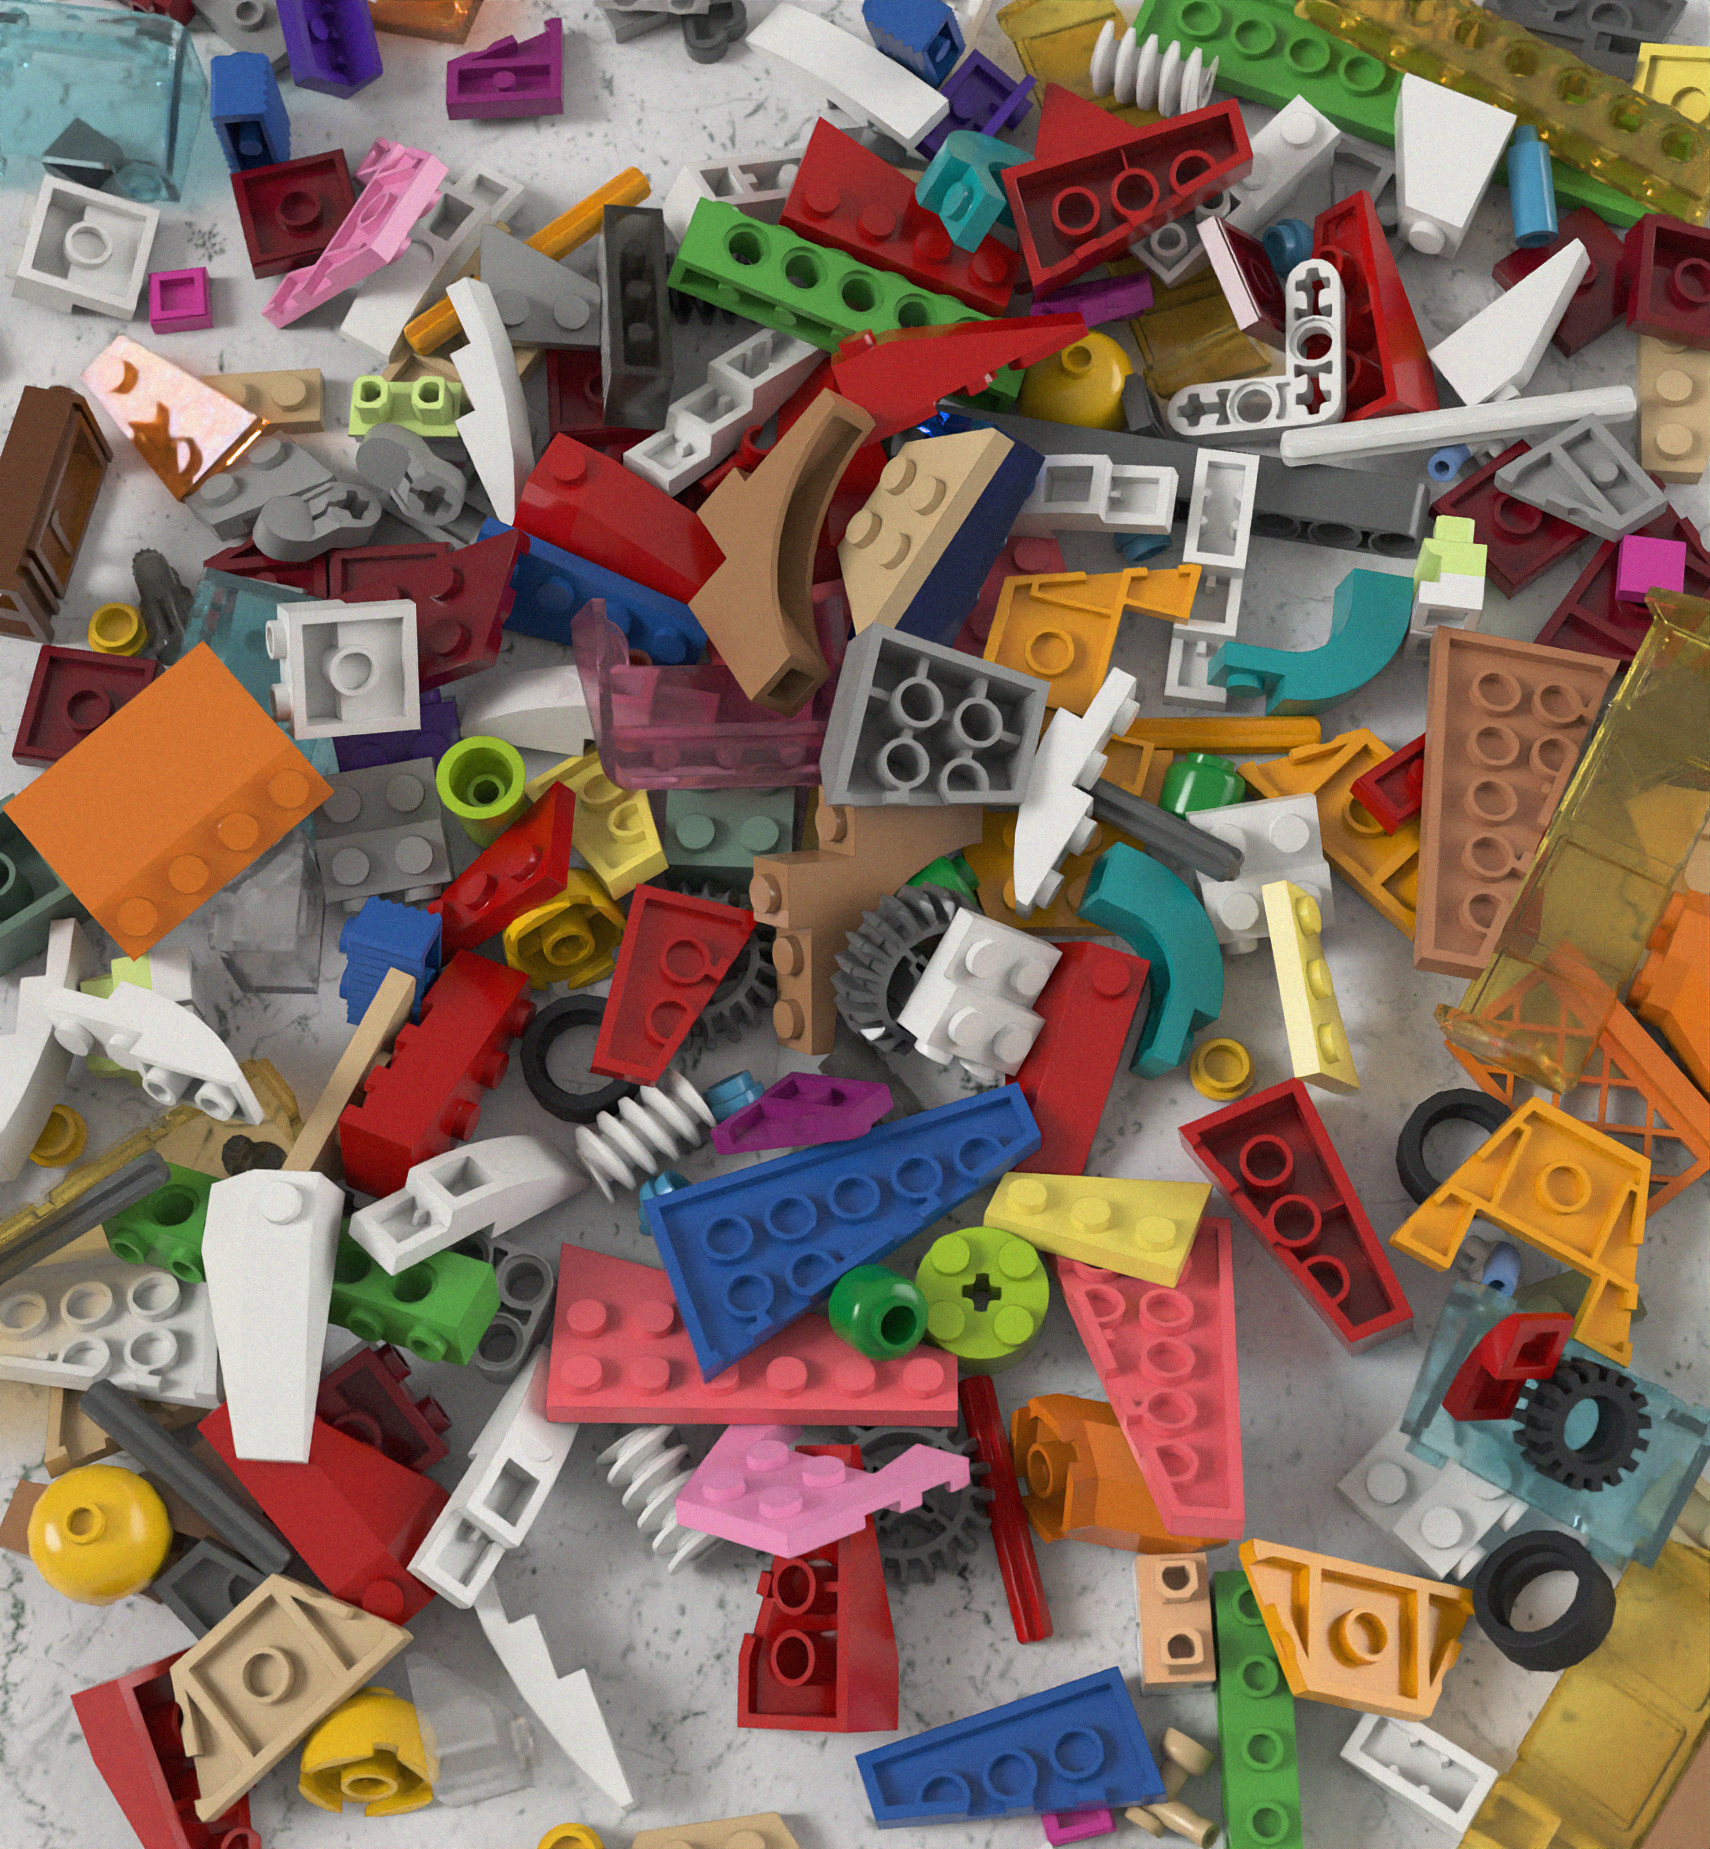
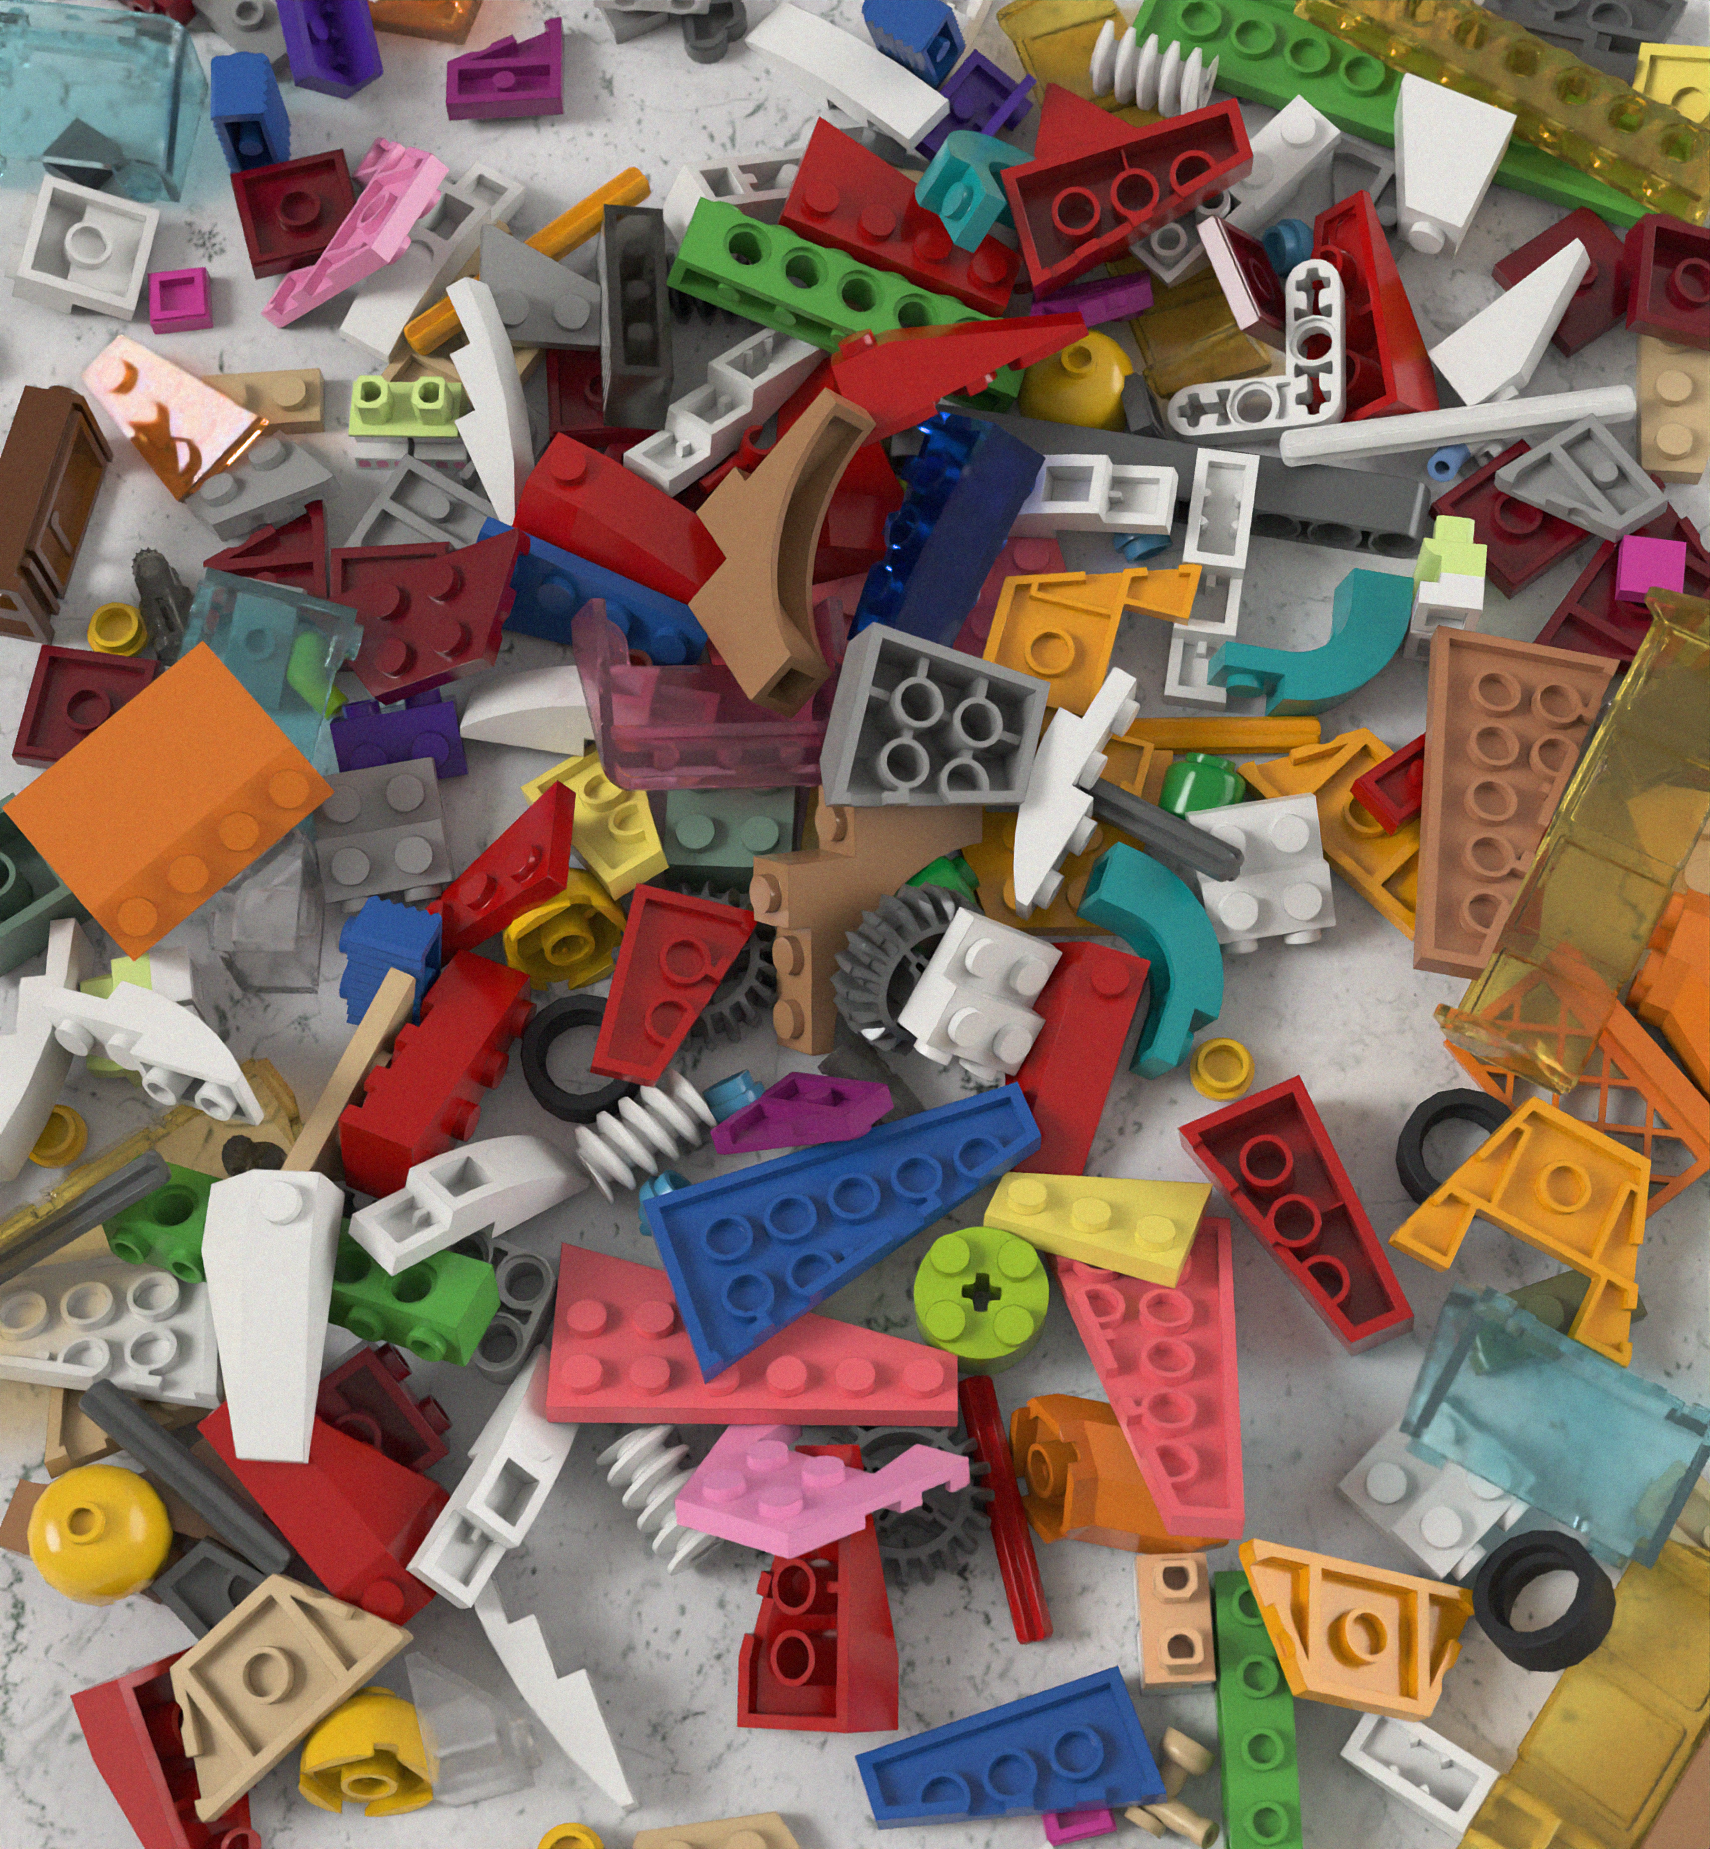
light grey piece [253,482,381,562] -> none
white plate [265,599,420,740] -> none
light grey piece [356,422,468,526] -> none
lime plant [436,736,528,850] -> none
green head [828,1264,929,1362] -> none
tan wing [837,428,1015,636] -> none
light yellow wing [1261,880,1361,1094] -> none
red slope [1441,1312,1576,1421] -> none
arm [1455,1235,1522,1302] -> none
dark azure cylinder [1506,125,1559,248] -> none
black tyre [1512,1357,1652,1493] -> none

